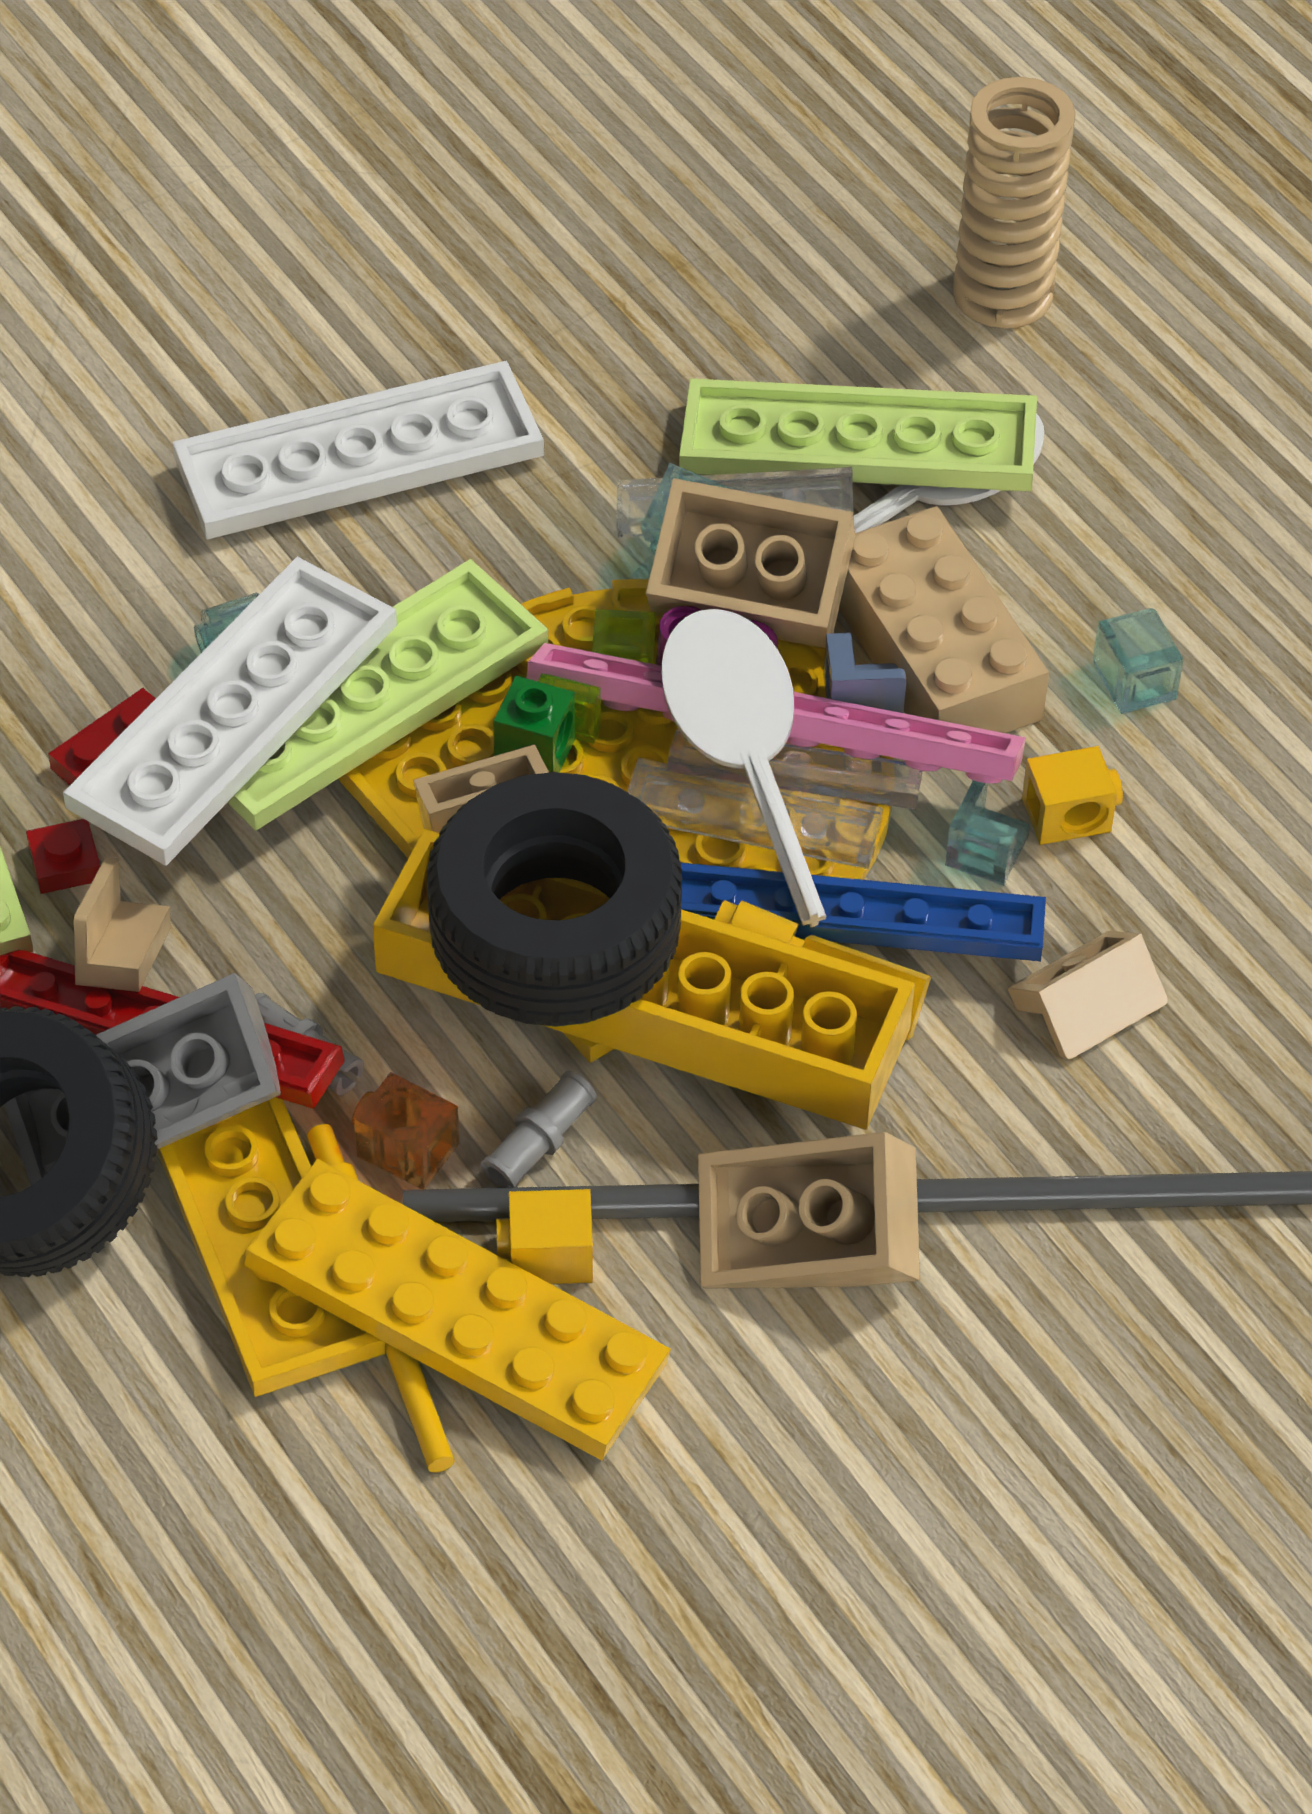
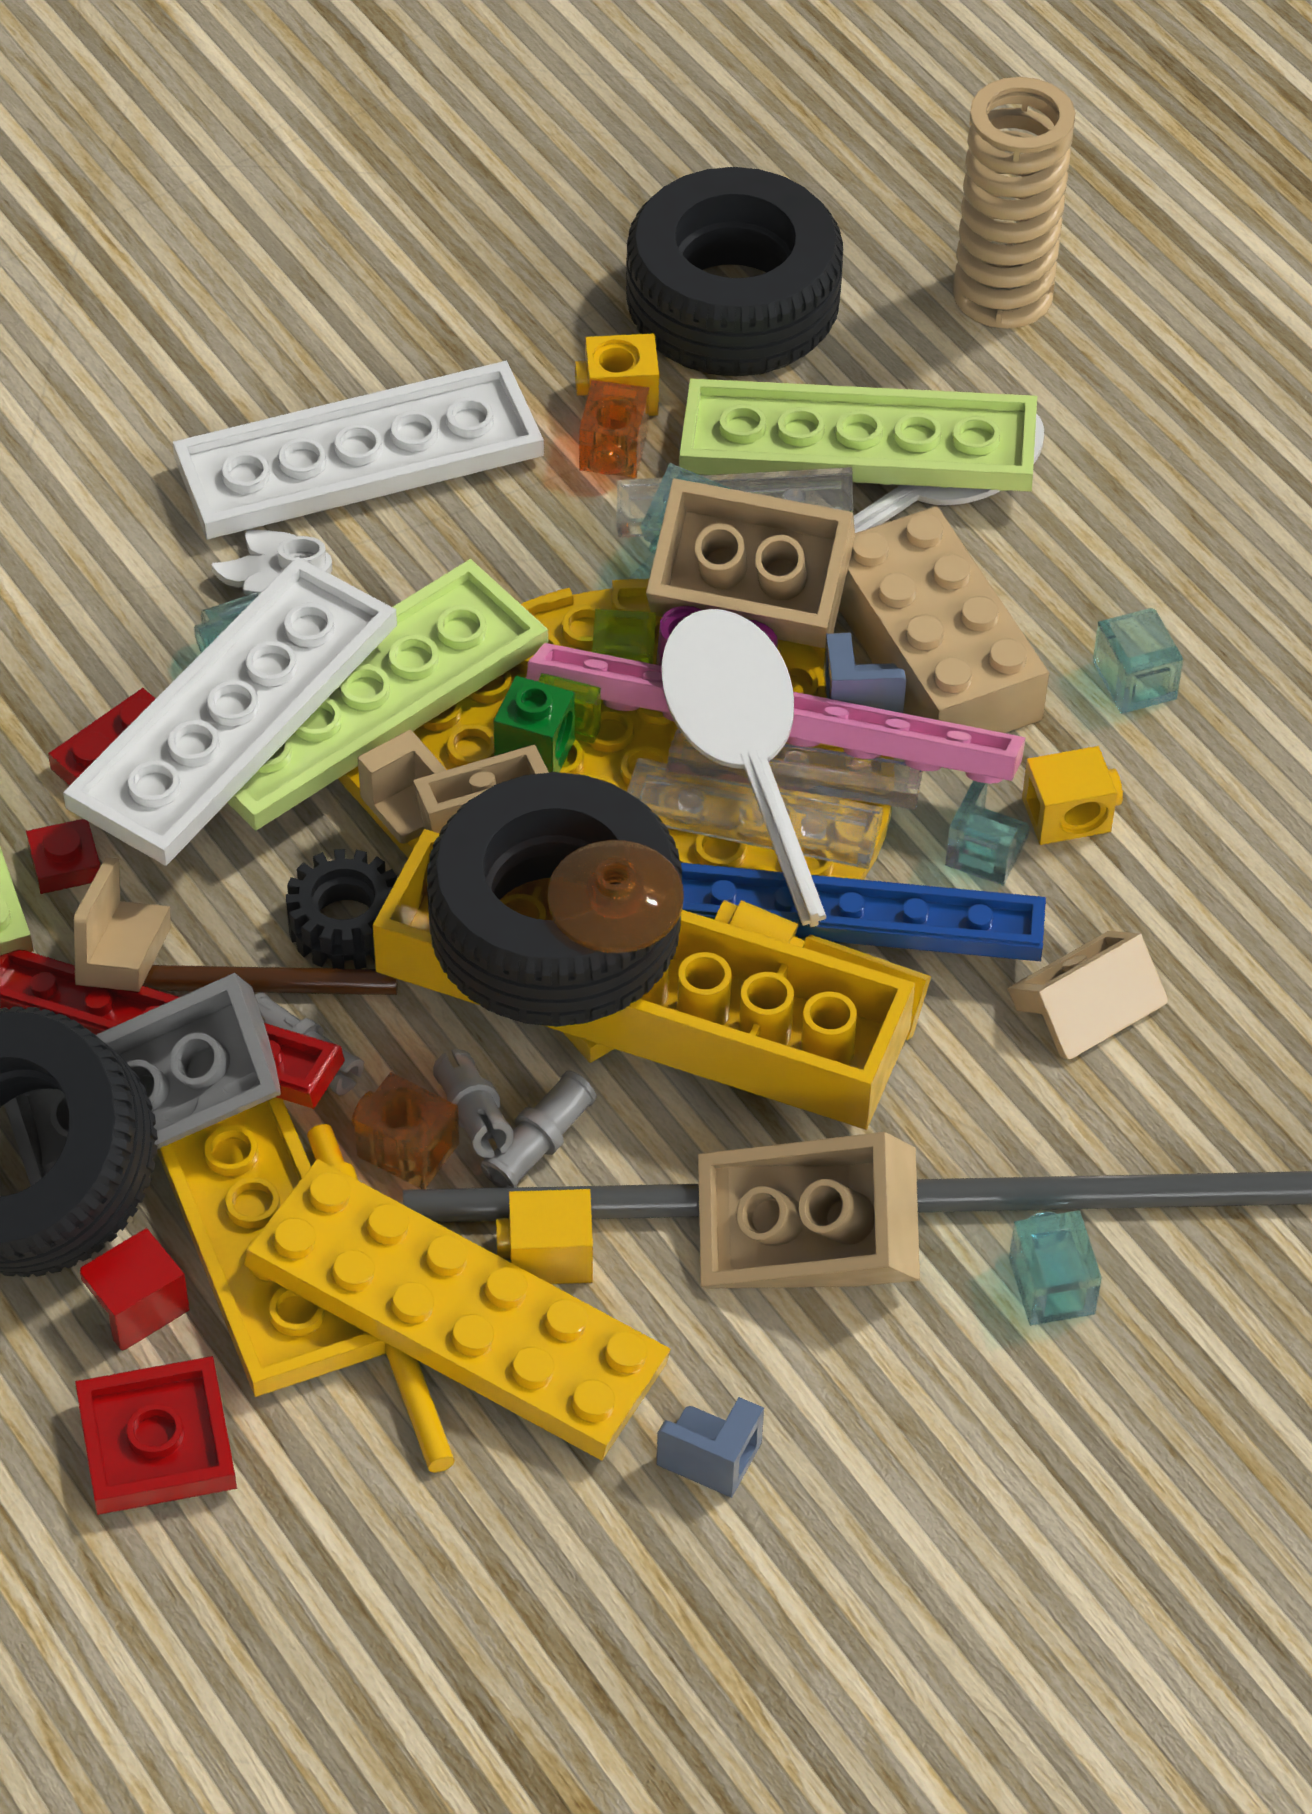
none -> red plate [75,1356,237,1515]
none -> red panel [80,1228,190,1351]
none -> reddish brown bar [142,965,398,995]
none -> white plate [212,529,332,596]
none -> black tyre [286,849,397,969]
none -> tan panel [358,729,446,843]
none -> light grey pin [433,1049,514,1158]
none -> clear orange dish [548,840,684,953]
none -> yellow brick [575,333,659,419]
none -> clear orange brick [579,380,649,478]
none -> black tyre [626,167,843,377]
none -> sand blue panel [657,1397,764,1498]
none -> clear light blue brick [1009,1210,1102,1326]

